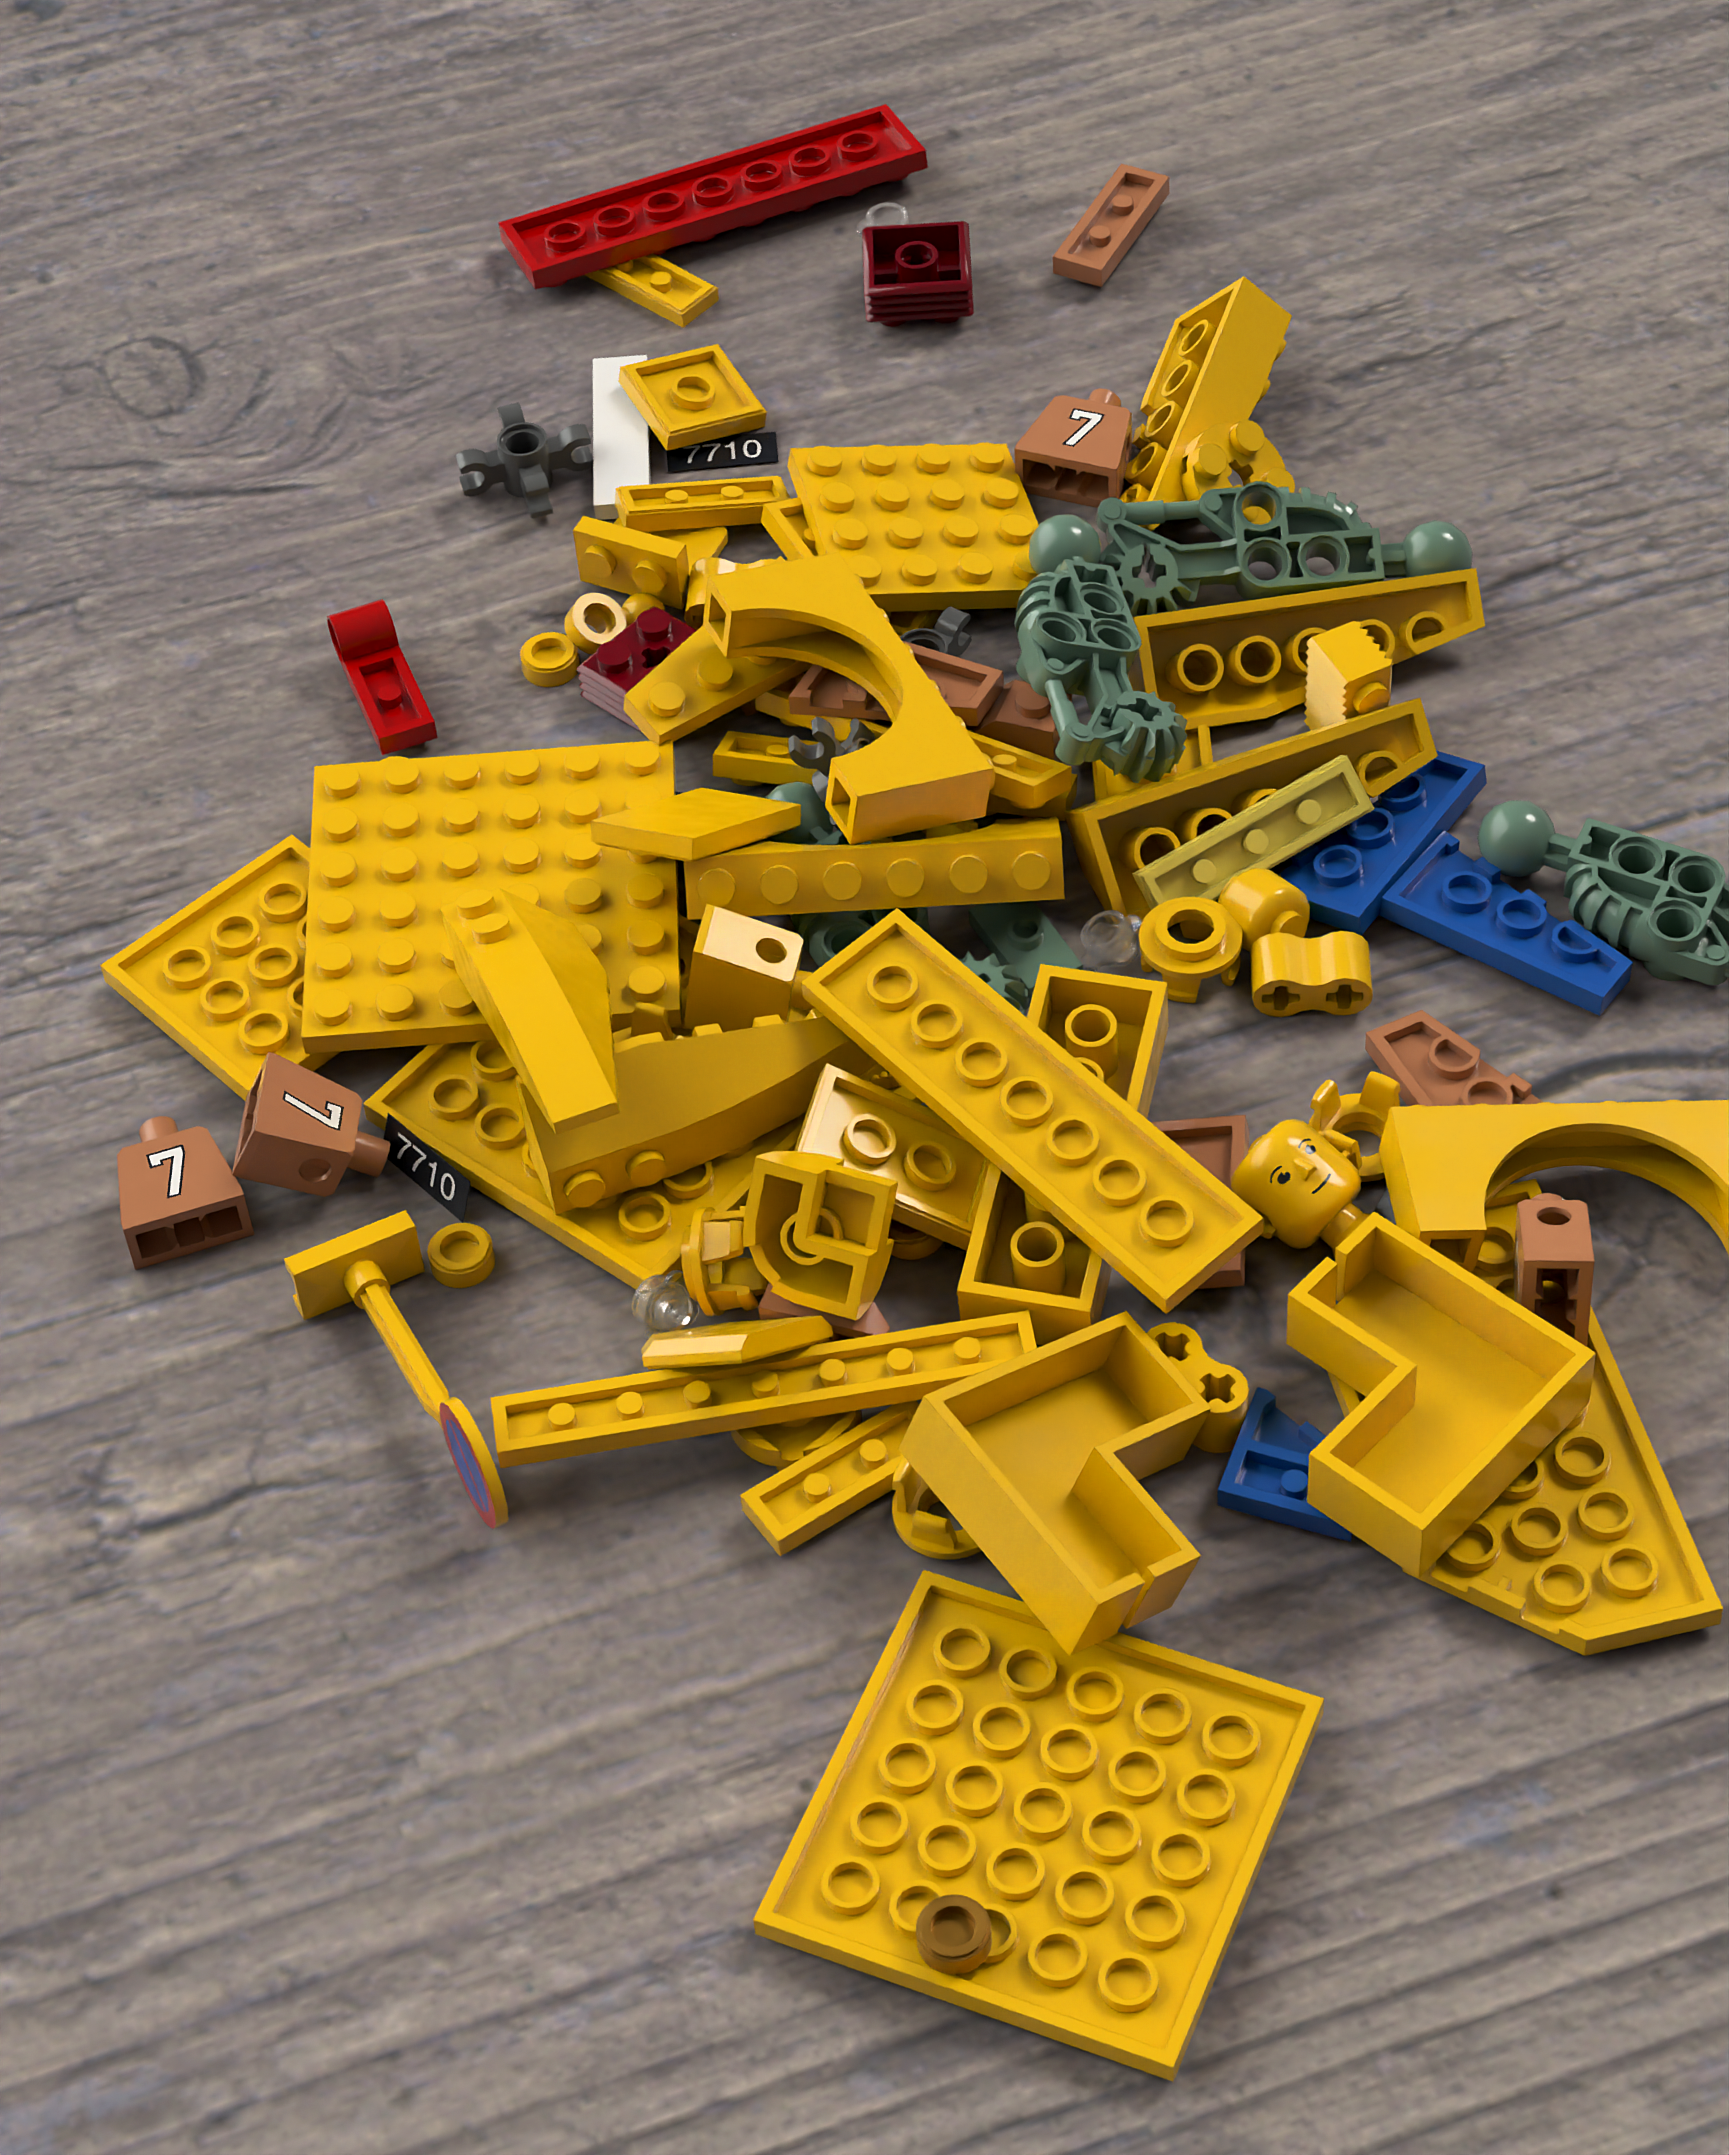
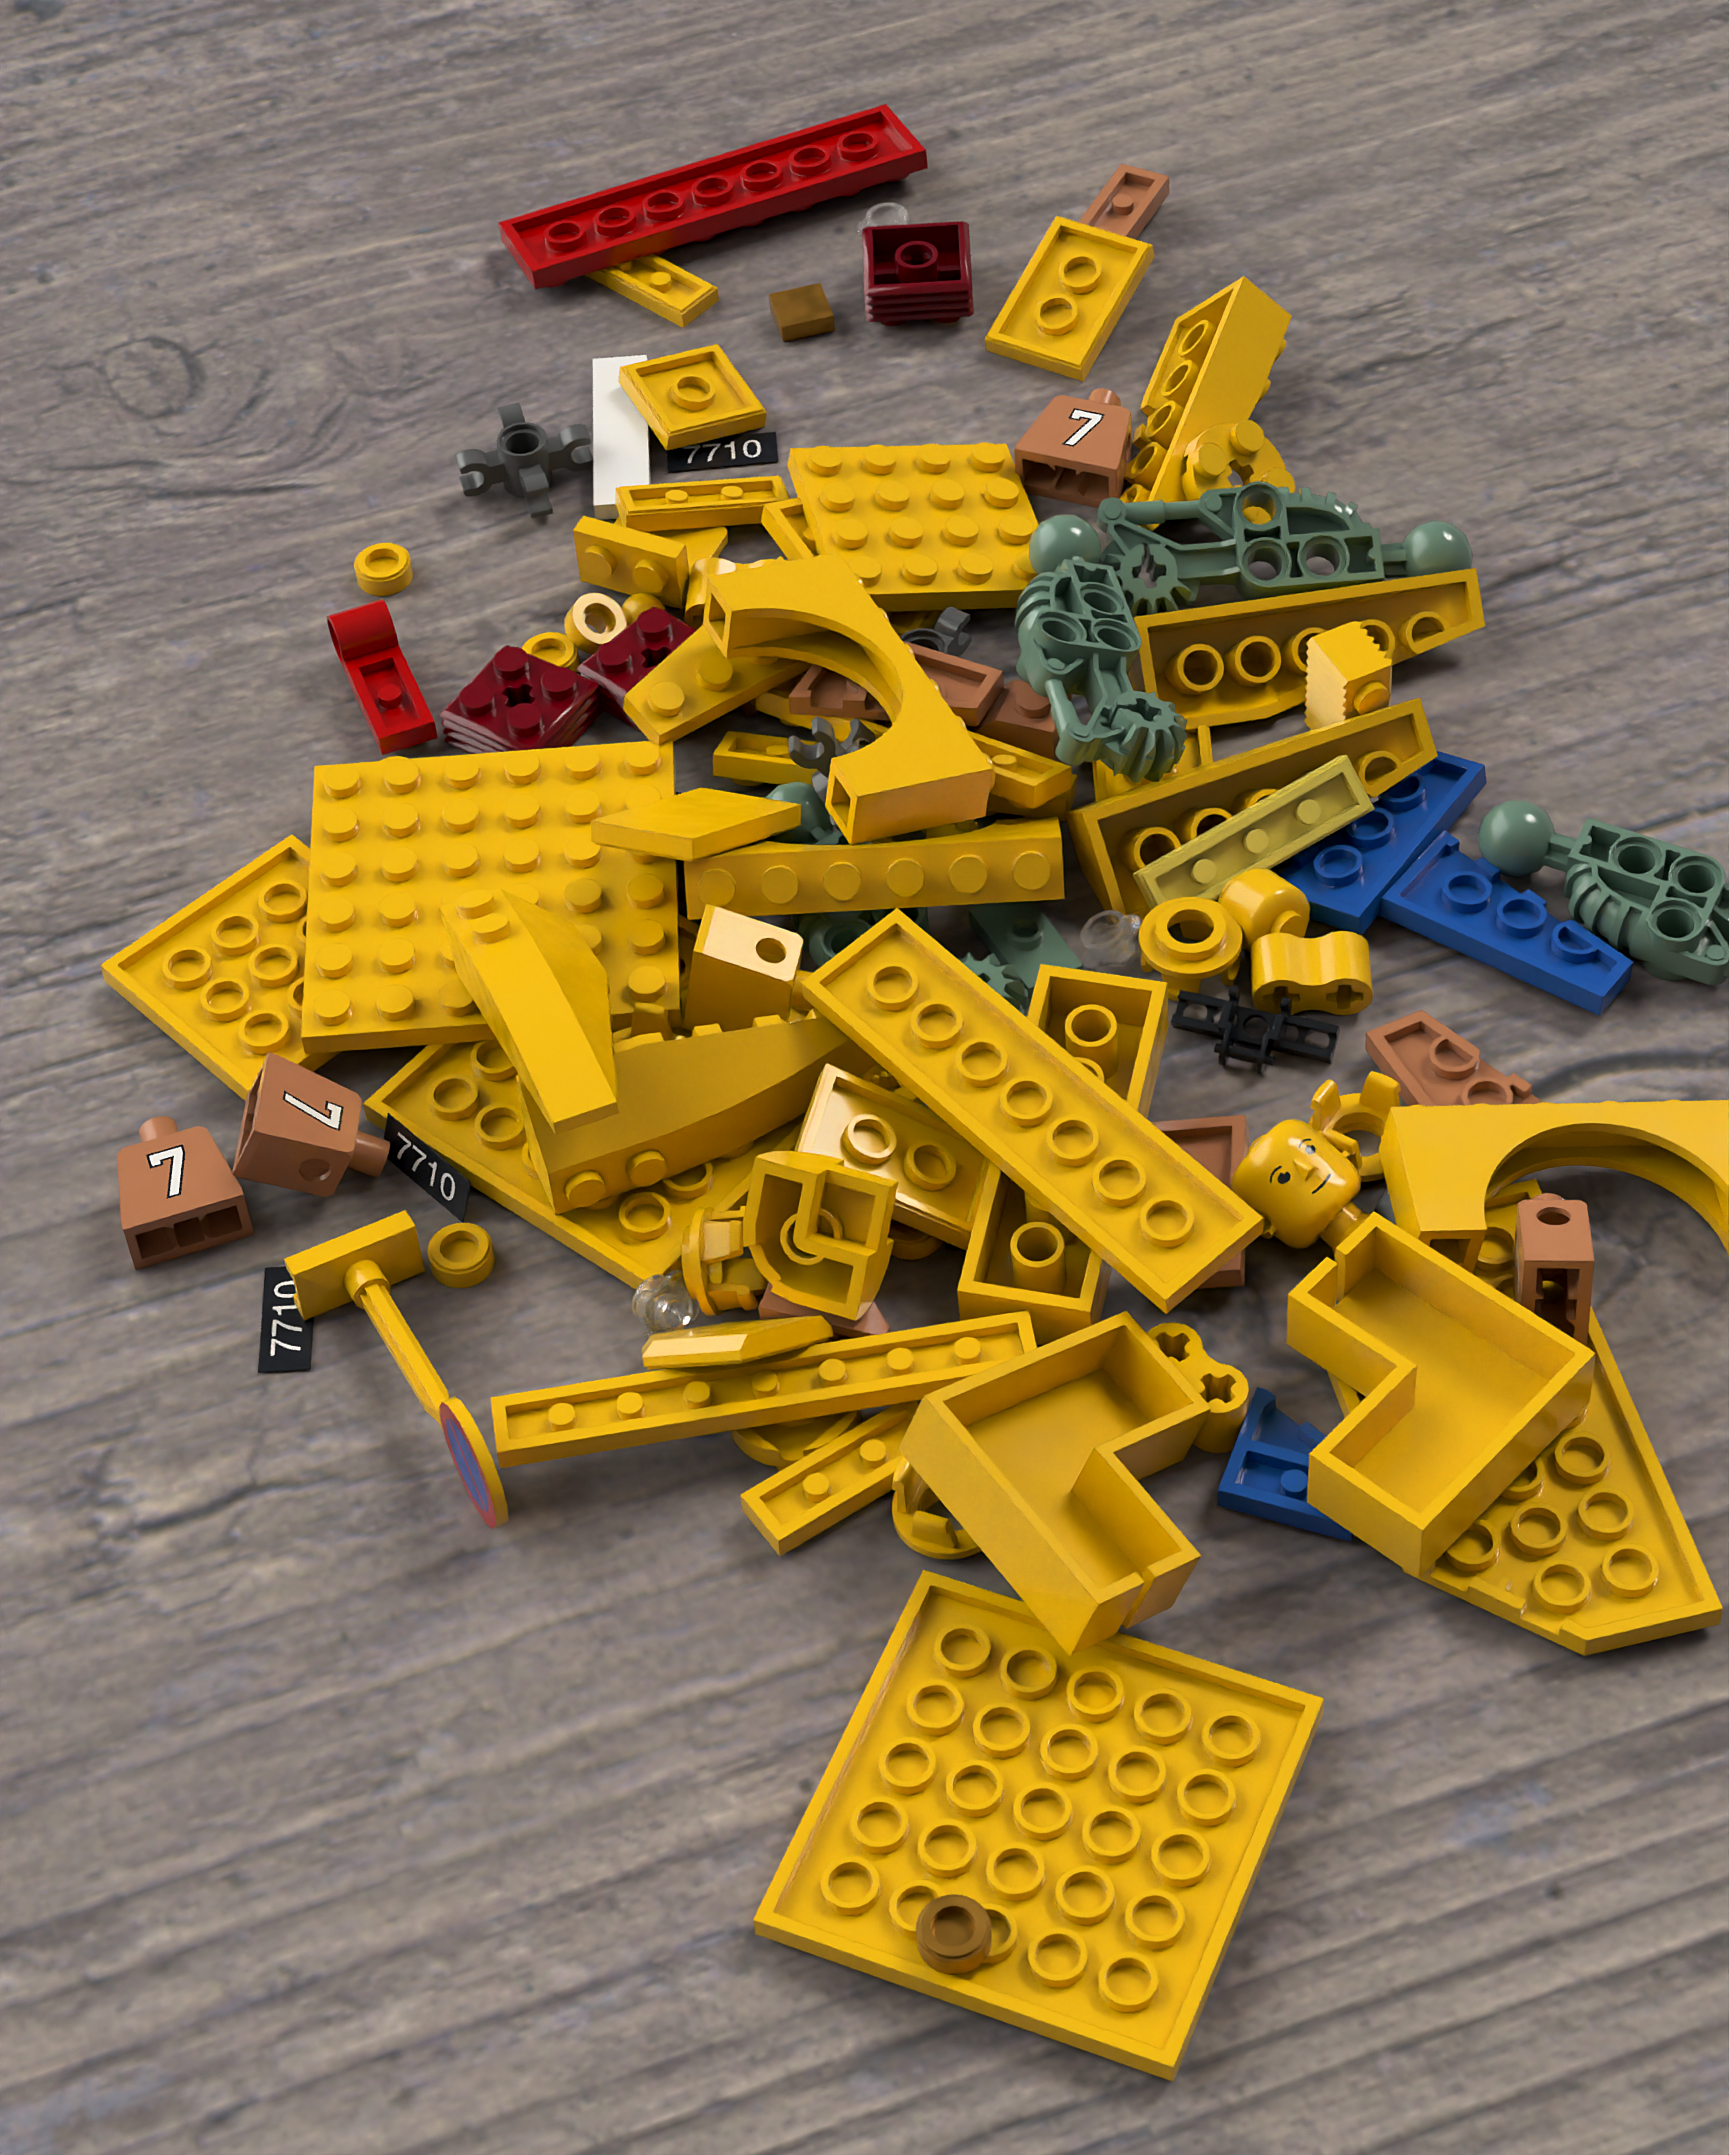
none -> black sticker [258,1266,314,1373]
none -> yellow tile [354,543,413,596]
none -> dark red brick [440,645,603,754]
none -> pearl gold tile [768,283,835,342]
none -> yellow tile [984,216,1155,382]
none -> black piece [1171,985,1340,1075]

